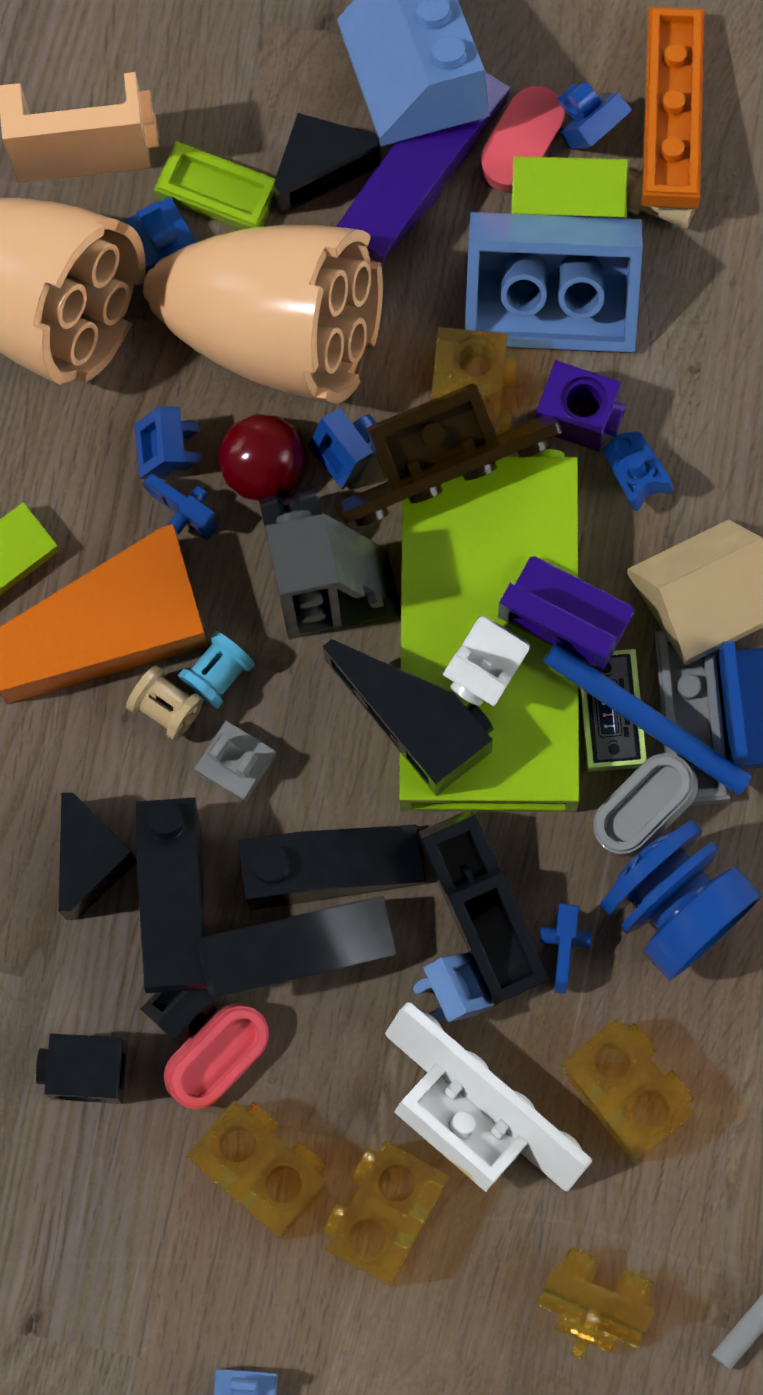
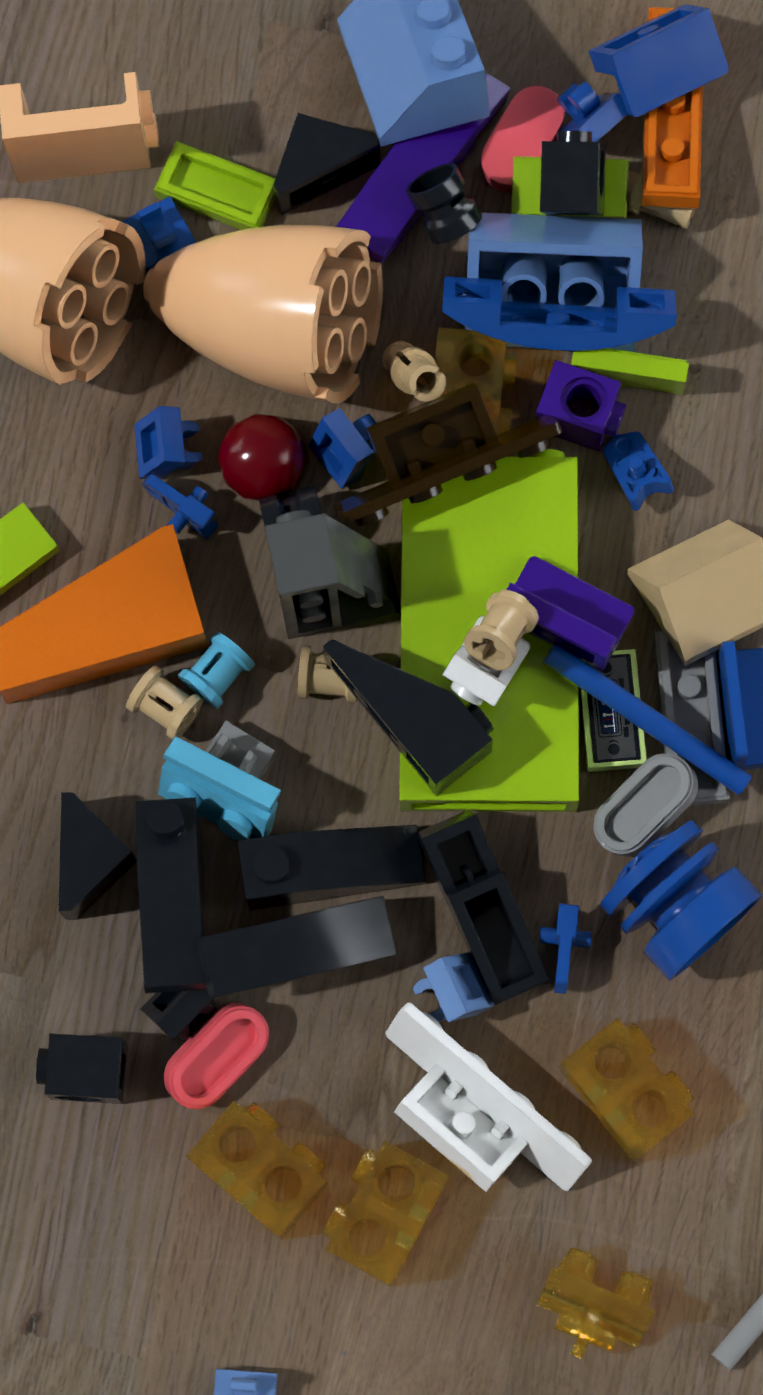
none -> medium azure plate [158,736,281,841]
none -> tan bush [297,646,361,703]
none -> tan pin [382,341,446,402]
none -> black wheel [406,163,482,244]
none -> blue slope [442,277,677,351]
none -> tan bush [464,589,539,670]
none -> black brick [540,131,606,216]
none -> lime tile [571,348,689,395]
none -> blue panel [588,4,729,117]

